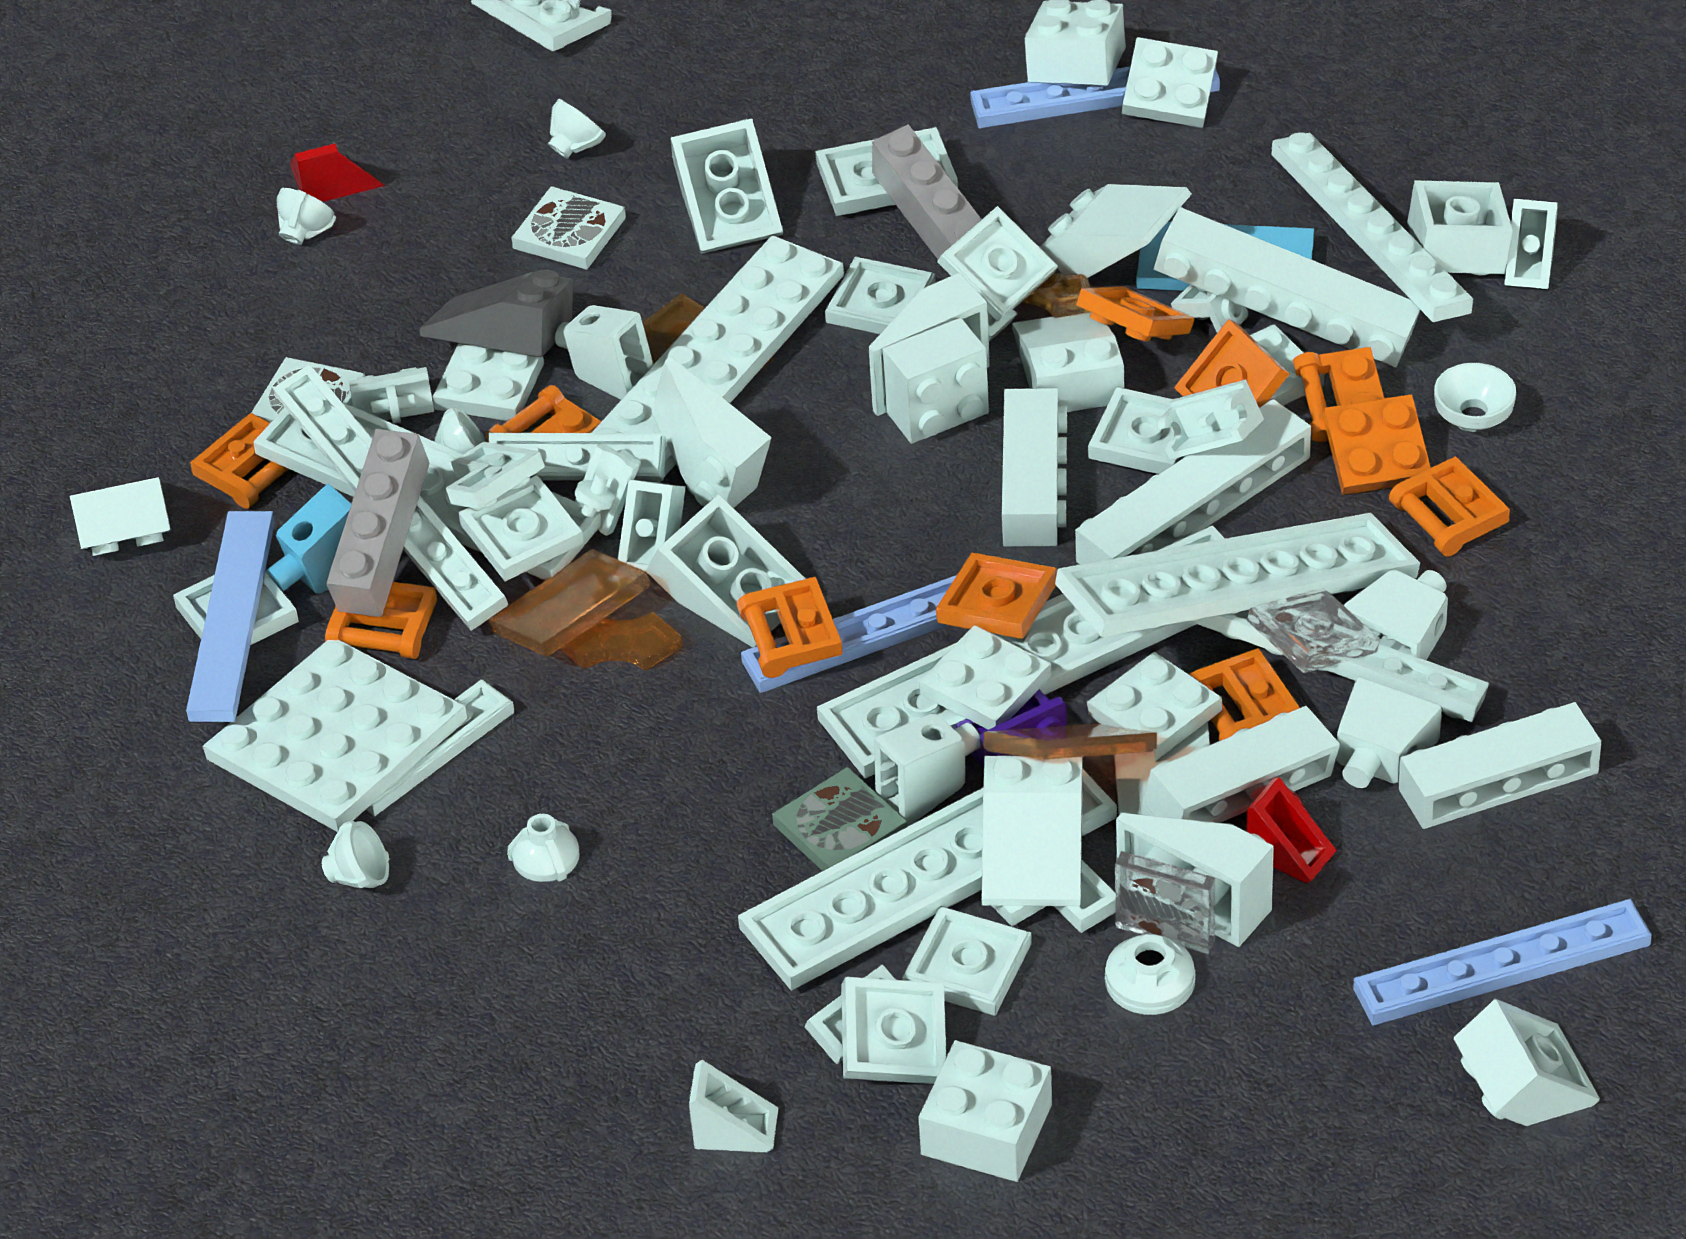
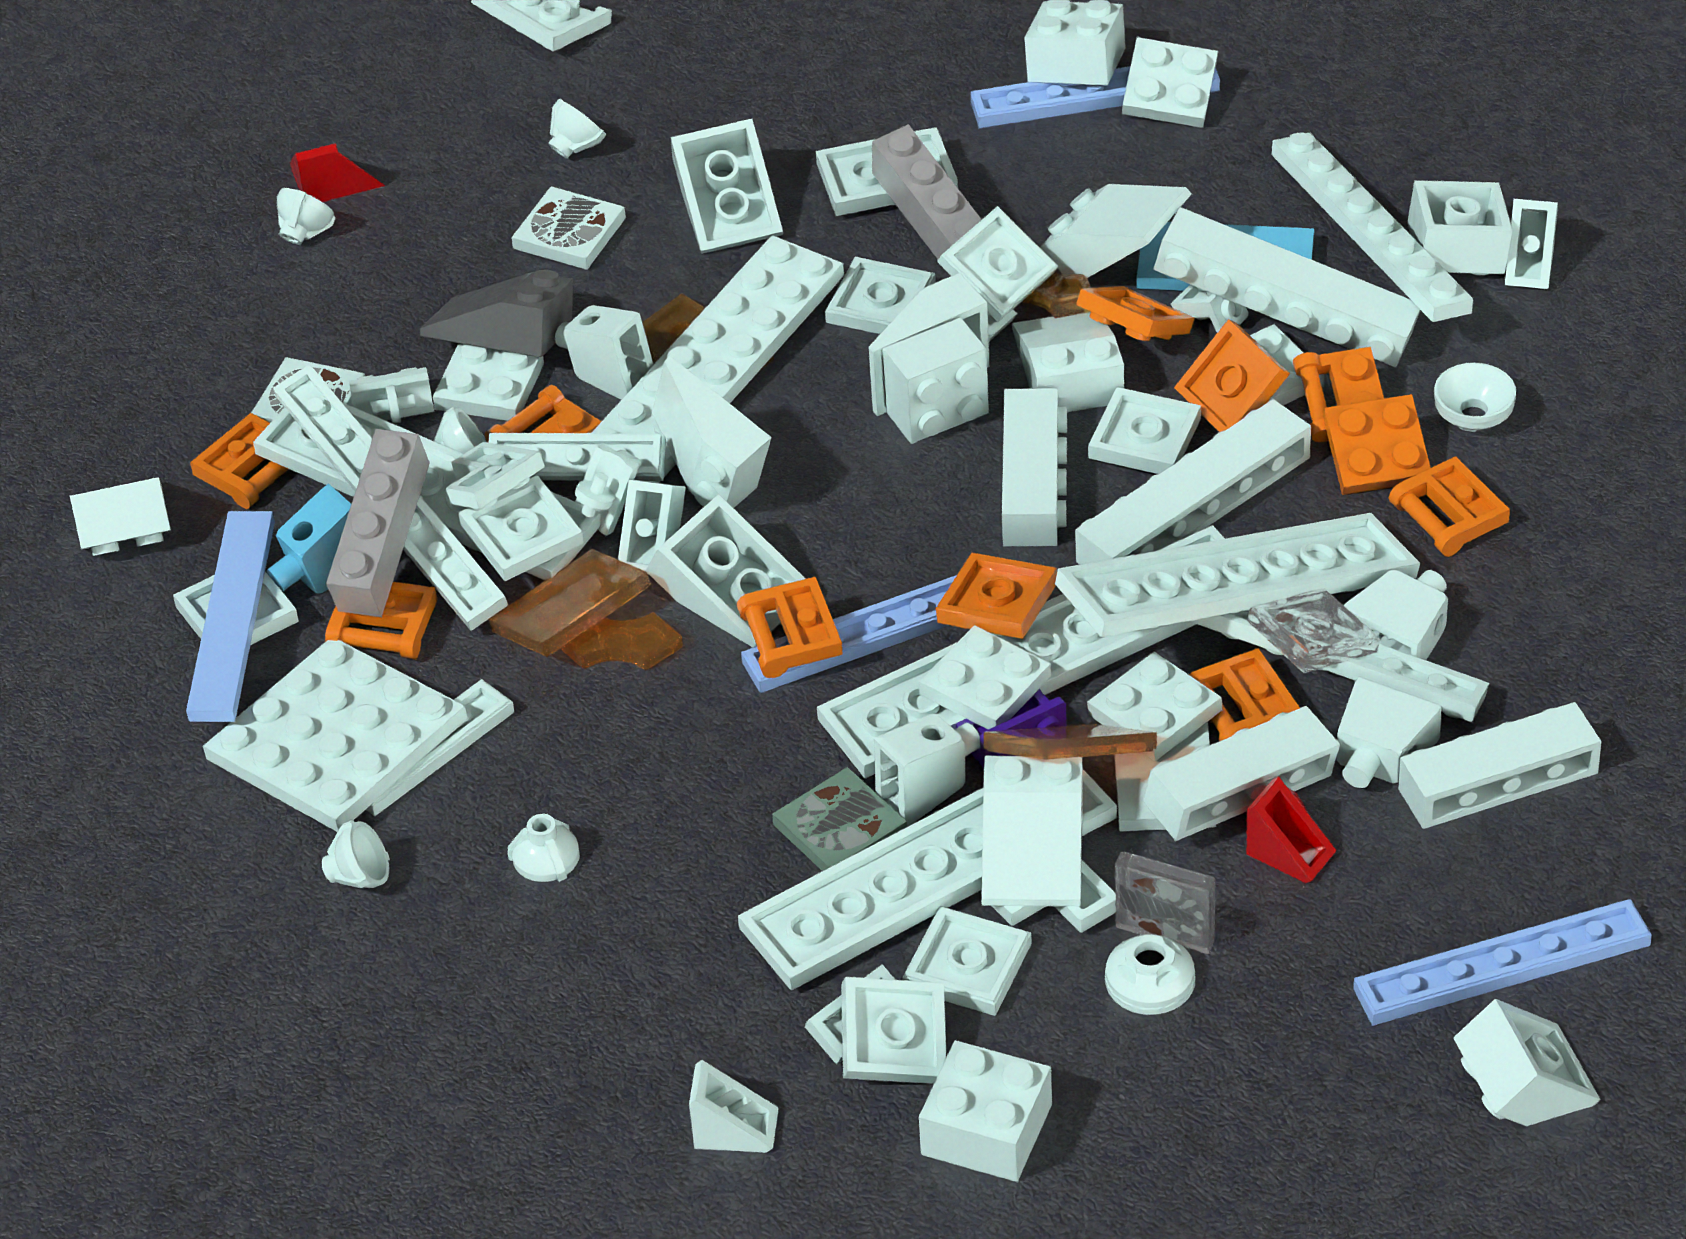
light aqua slope [1116,813,1273,947] -> none
light aqua hinge [1158,379,1264,460] -> none

